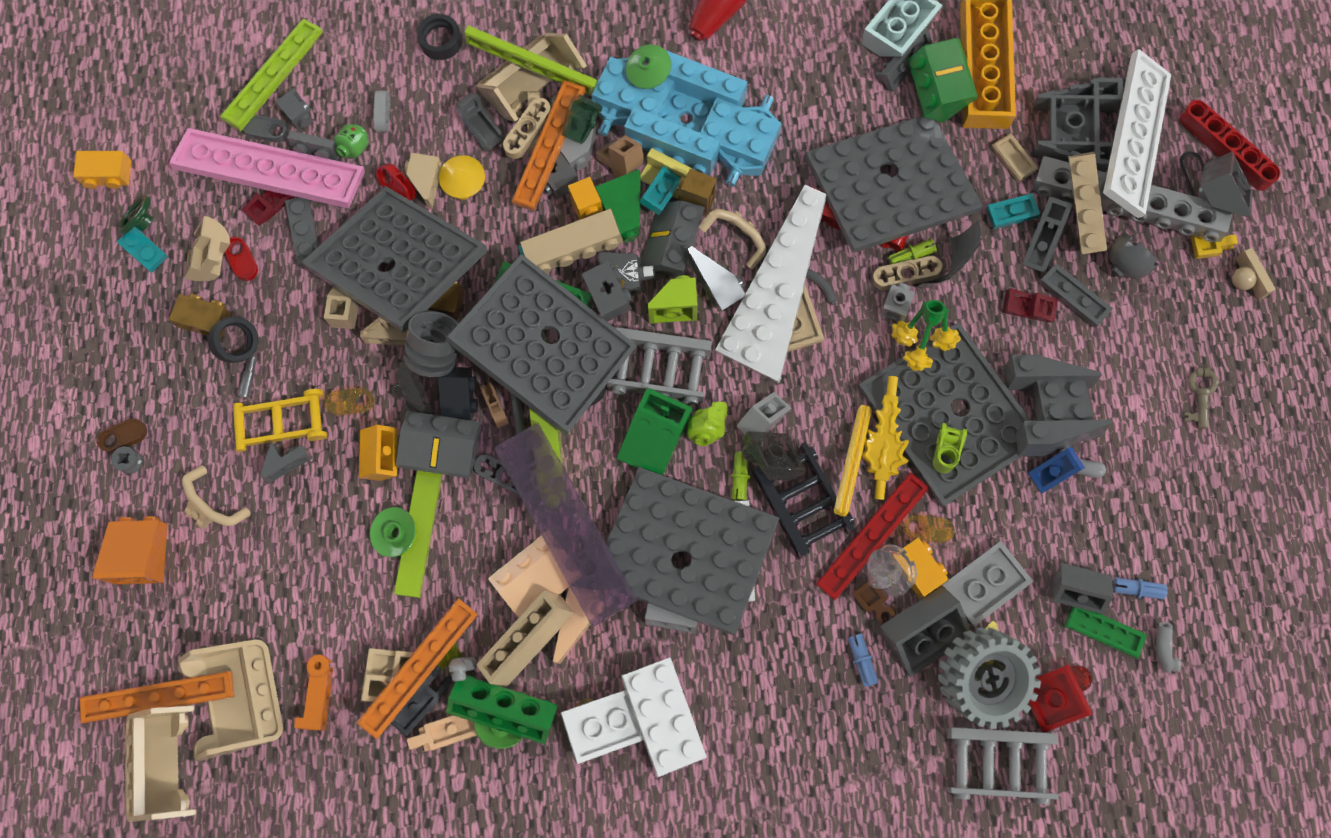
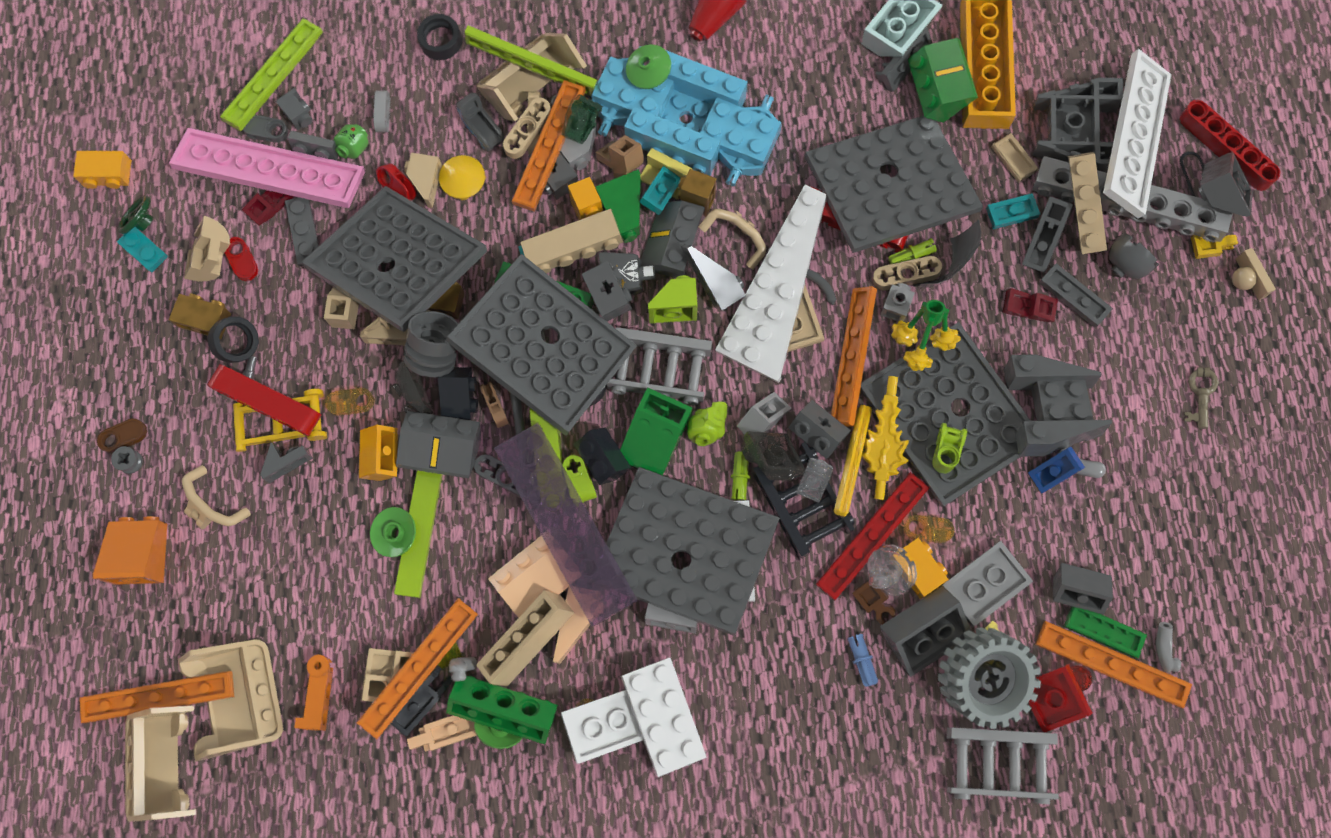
medium blue axle [1113,577,1168,599] -> none
none -> red beam [207,364,322,437]
none -> lime piece [562,455,597,505]
none -> black brick [573,427,631,485]
none -> dark grey brick [788,400,851,459]
none -> clear bracket [796,458,833,502]
none -> orange tile [831,286,877,427]
none -> orange tile [1035,621,1192,709]

